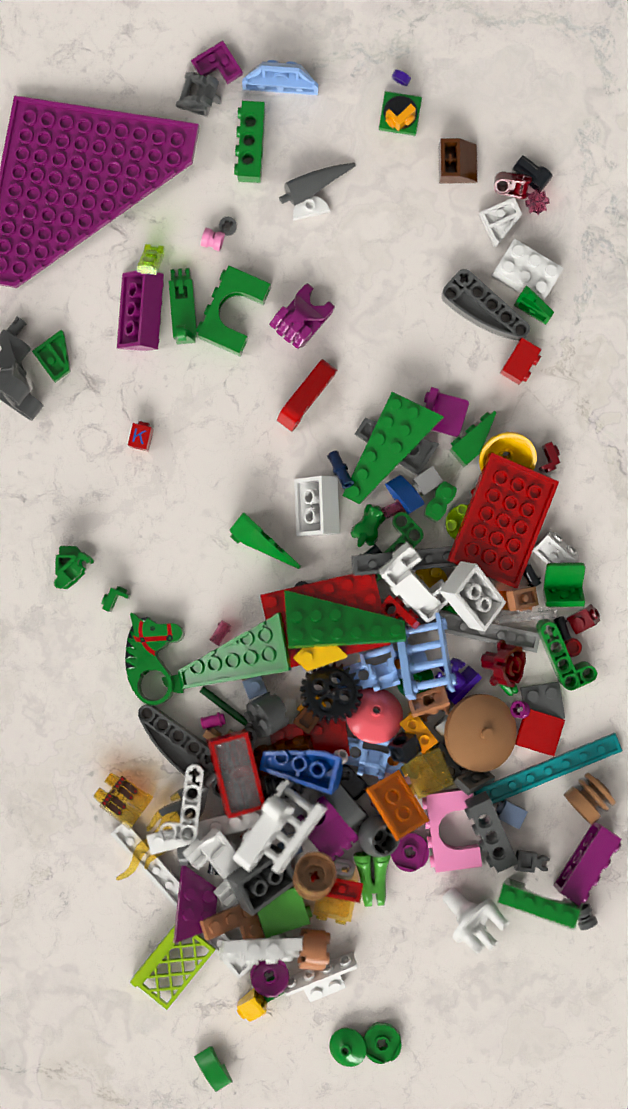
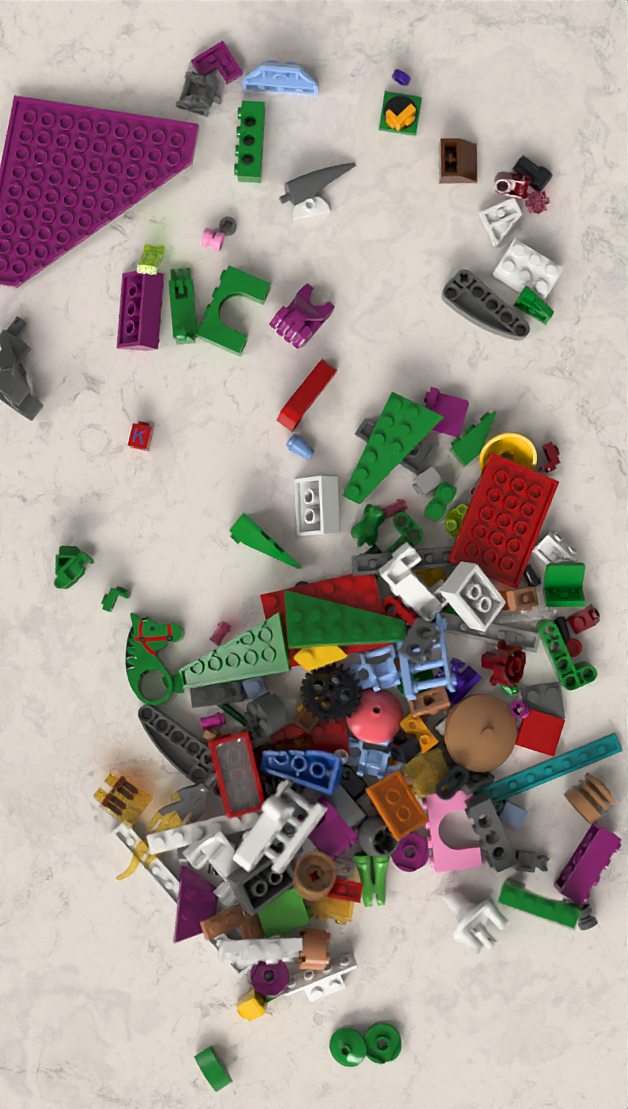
green wing [32,330,71,383] -> none
lime fence [130,925,216,1010] -> none
white beam [159,764,203,843] -> none
dark blue pin [327,450,354,489] -> none
blue slope [385,475,425,514] -> none
red brick [500,338,542,385] -> none
none -> dark grey plate [189,681,246,708]
none -> medium blue cone [286,433,315,460]
none -> dark grey brick [398,617,441,666]
none -> black plate [435,765,469,800]

